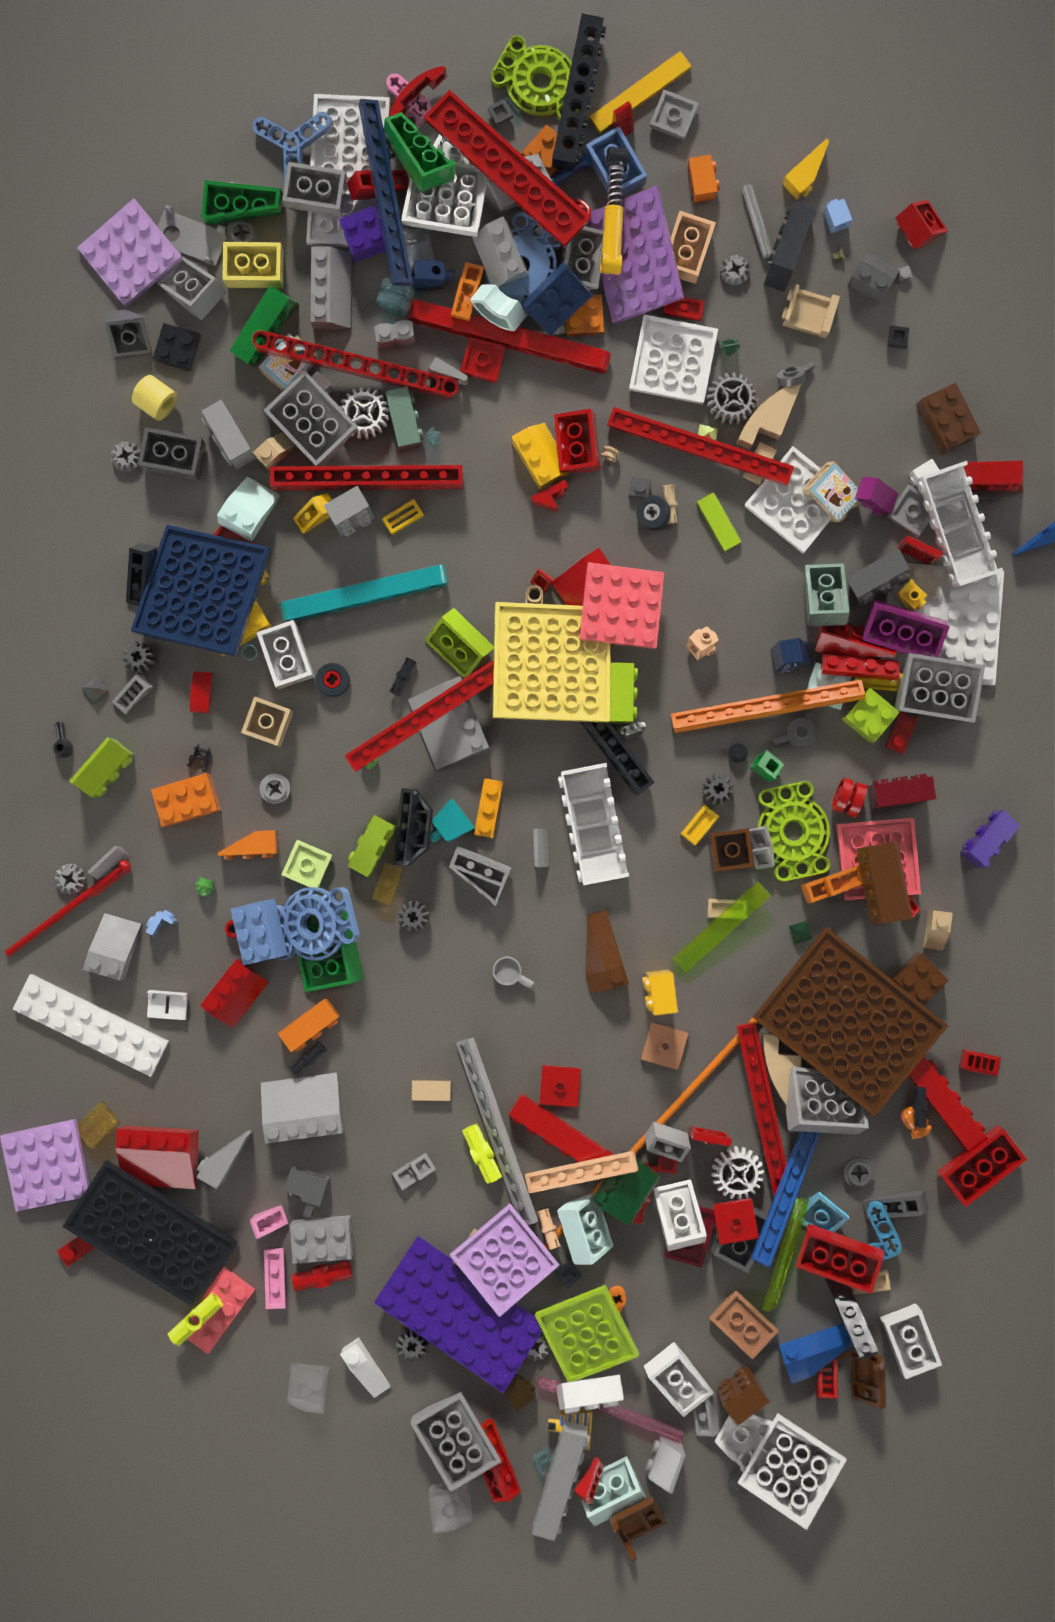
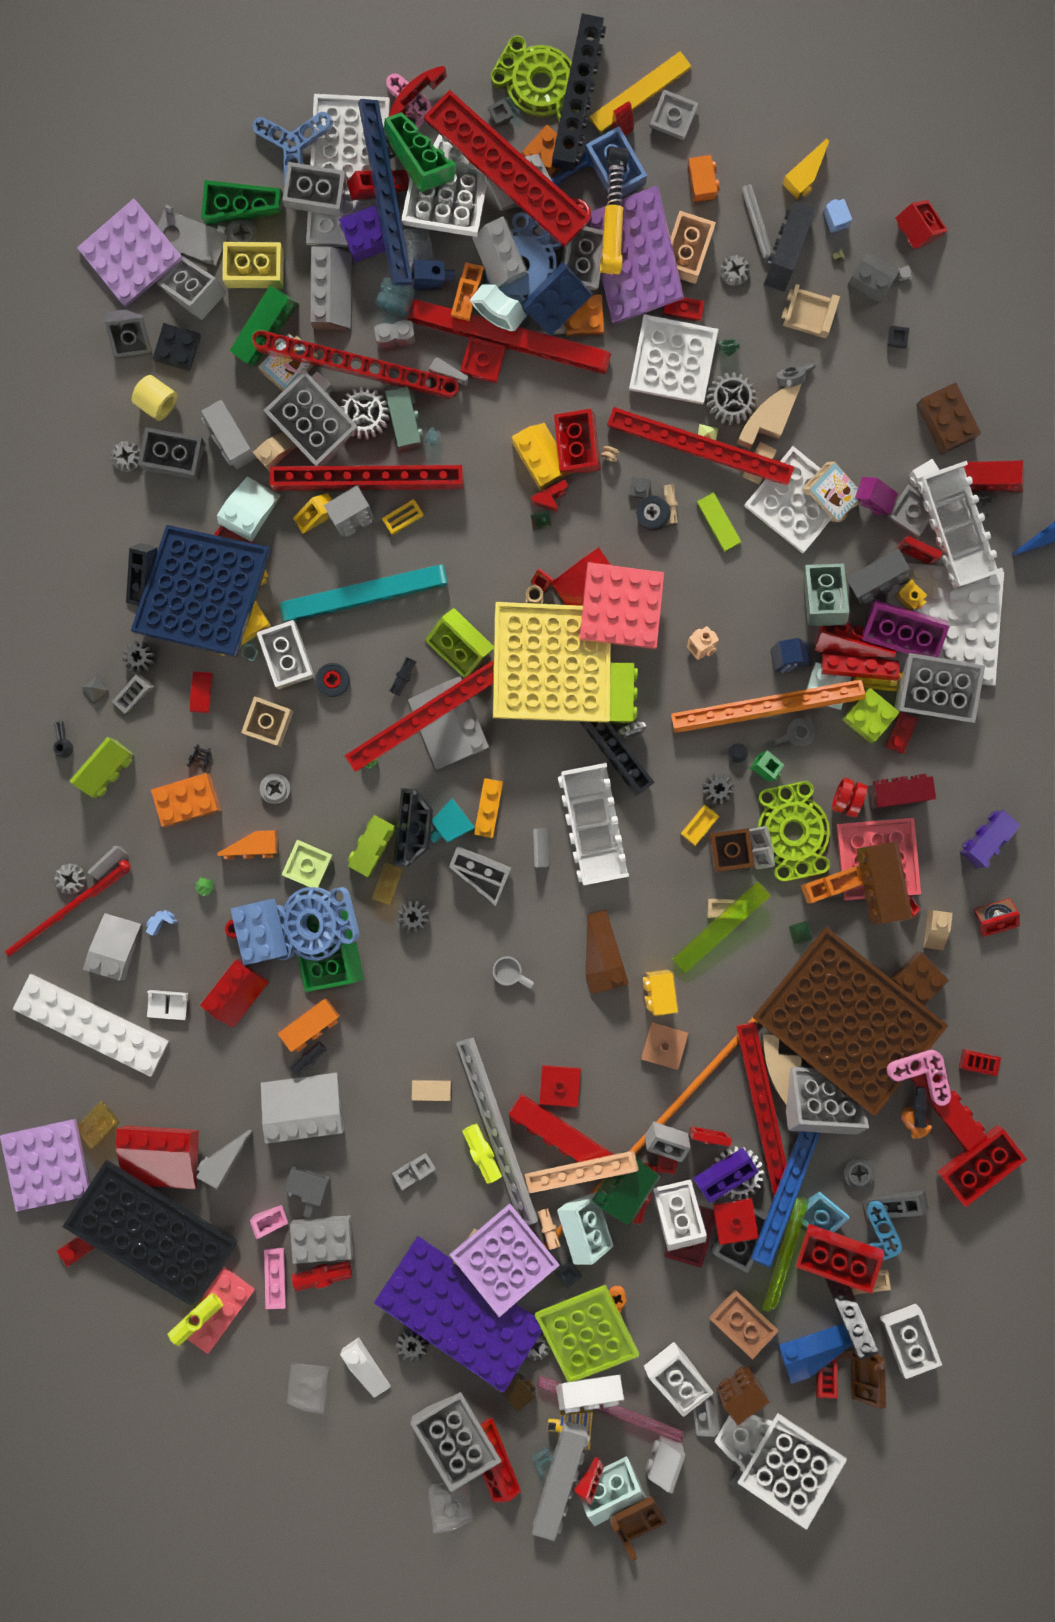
none -> clear green slope [530,510,552,531]
none -> dark purple brick [693,1147,759,1203]
none -> bright pink beam [887,1050,951,1106]
none -> panel [974,898,1020,937]

